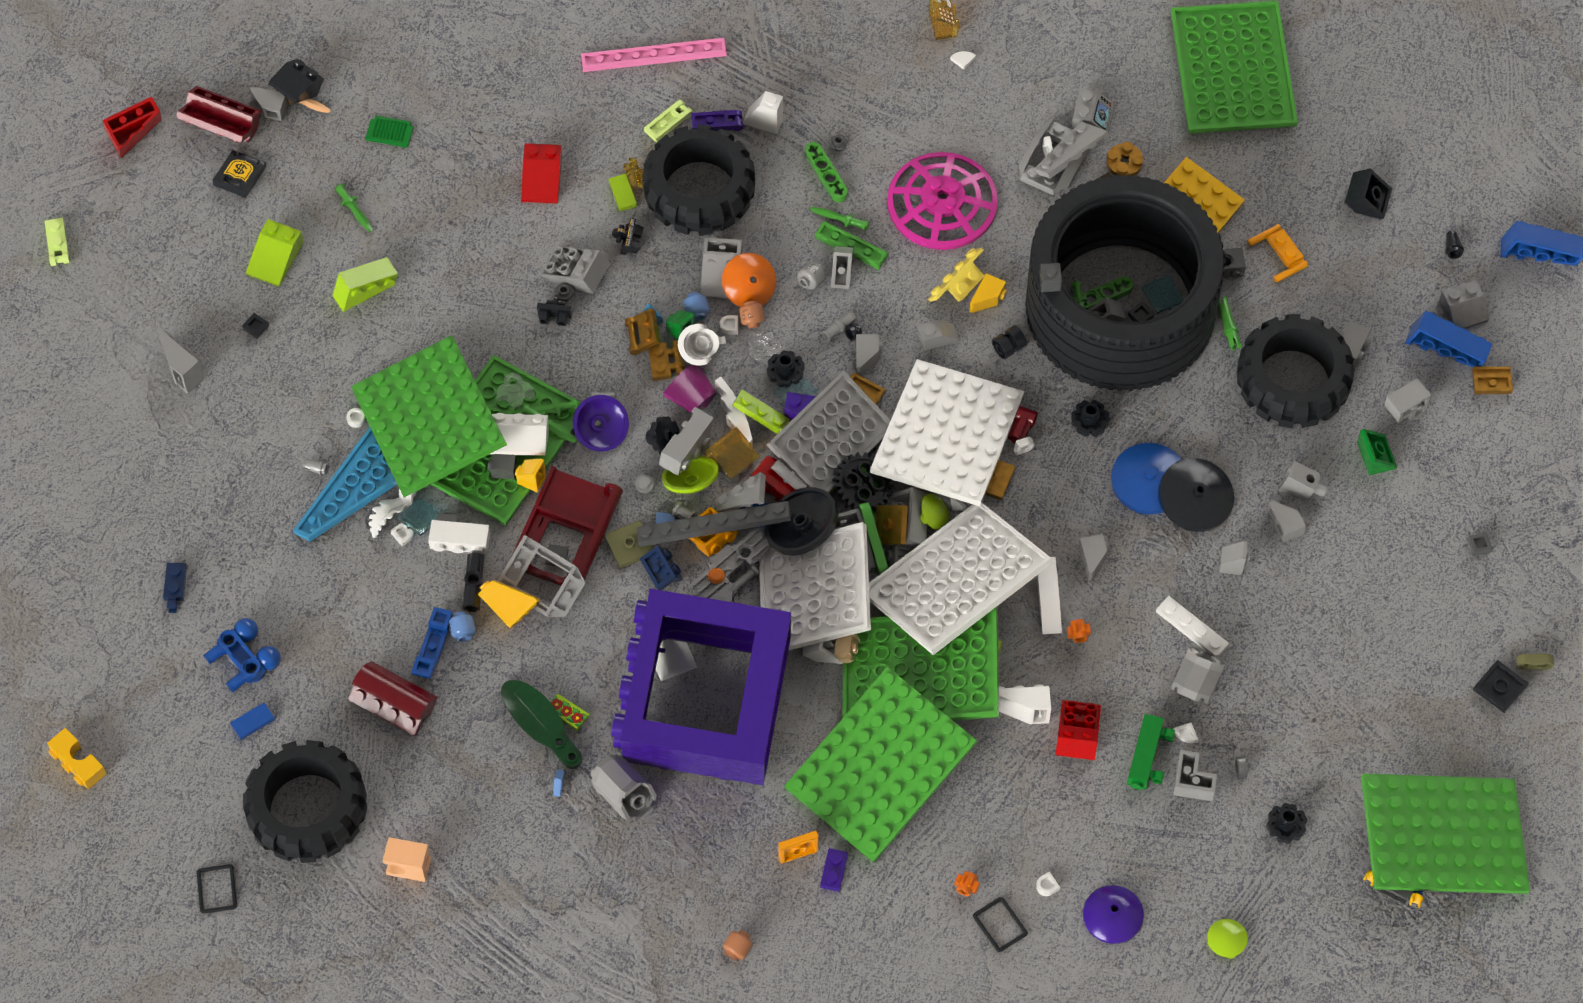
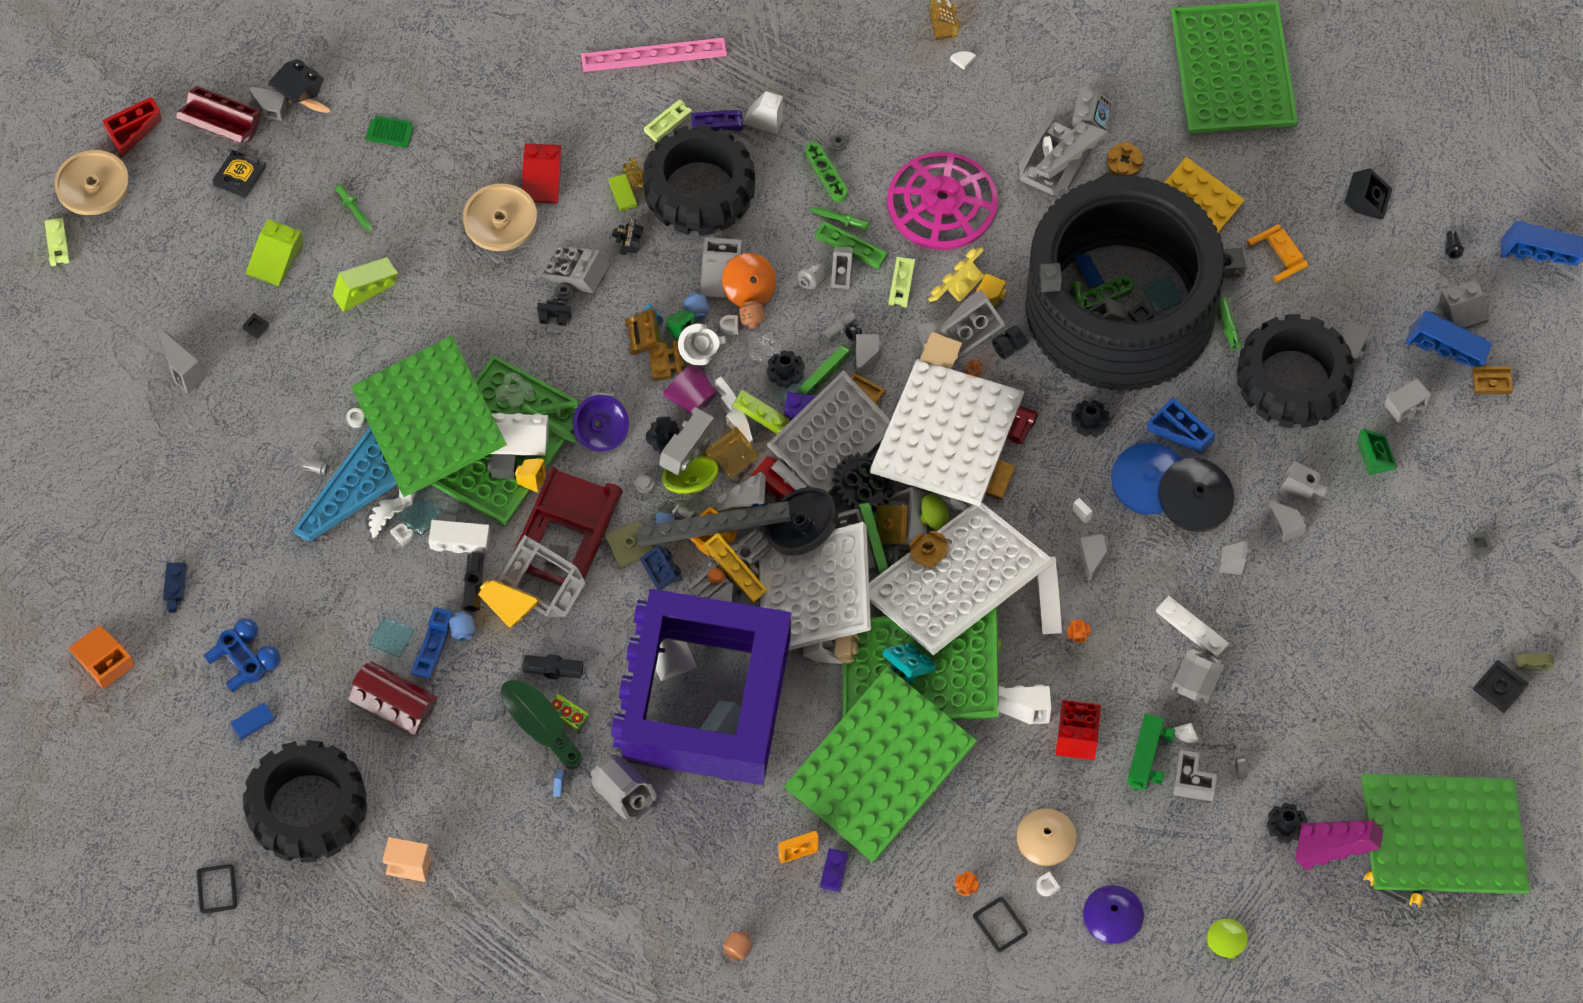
yellow arch [47,728,106,790] -> none
white tile [1014,437,1035,455] -> none
none -> tan dish [54,150,129,215]
none -> orange slope [68,625,135,690]
none -> clear light blue piece [369,617,414,658]
none -> tan dish [463,184,537,251]
none -> black piece [523,654,583,679]
none -> light aqua slope [700,701,741,735]
none -> yellow tile [703,533,768,604]
none -> bright green beam [797,345,852,395]
none -> teal plate [882,643,937,684]
none -> yellowish green plate [889,257,915,308]
none -> pearl gold plate [909,531,949,568]
none -> tan piece [920,331,962,369]
none -> light grey slope [940,289,1006,357]
none -> clear orange plate [964,360,983,377]
none -> tan dish [1017,809,1077,866]
none -> white tile [1073,498,1092,524]
none -> blue tile [1075,254,1105,288]
none -> blue wedge [1147,397,1215,454]
none -> magenta wedge [1295,820,1384,870]

